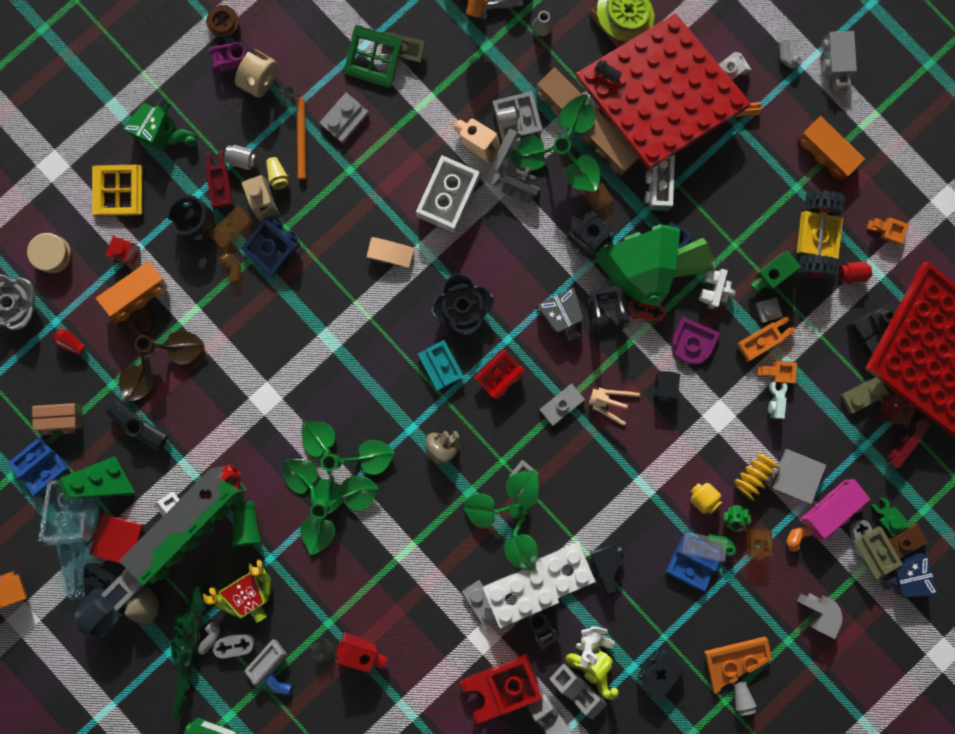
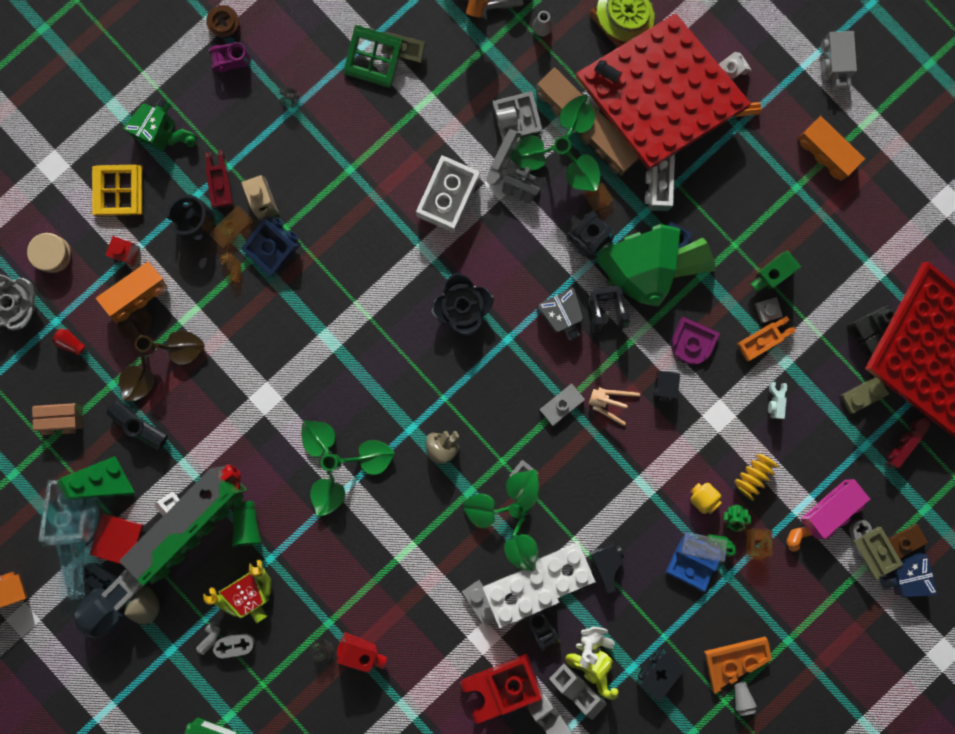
blue slope [8,436,70,497] -> none
dark green animal [171,584,207,723] -> none
light grey brick [224,145,257,170] -> none
tan piece [235,49,278,98] -> none
light grey tile [245,639,287,687] -> none
blue arm [264,671,292,696] -> none
light yellow cone [266,157,289,190] -> none
green plant [283,459,378,555] -> none
orange bar [297,98,306,180] -> none
light grey plate [320,93,369,144] -> none
light nougat slope [366,237,414,268] -> none
teal plate [418,340,464,391] -> none
light nougat torso [454,119,501,164] -> none
red bracket [474,349,525,400] -> none
red beam [626,299,666,323] -> none
white hips [699,269,736,309] -> none
orange plate [757,361,797,384] -> none
light grey tile [770,449,826,504] -> none
light grey arm [779,41,802,69] -> none
plate [797,191,845,279] -> none
light grey brick [797,593,842,639] -> none
red brick [838,261,872,284] -> none
orange plate [866,217,909,245] -> none
green plate [871,498,909,537] -> none
clear red brick [880,392,915,426] -> none

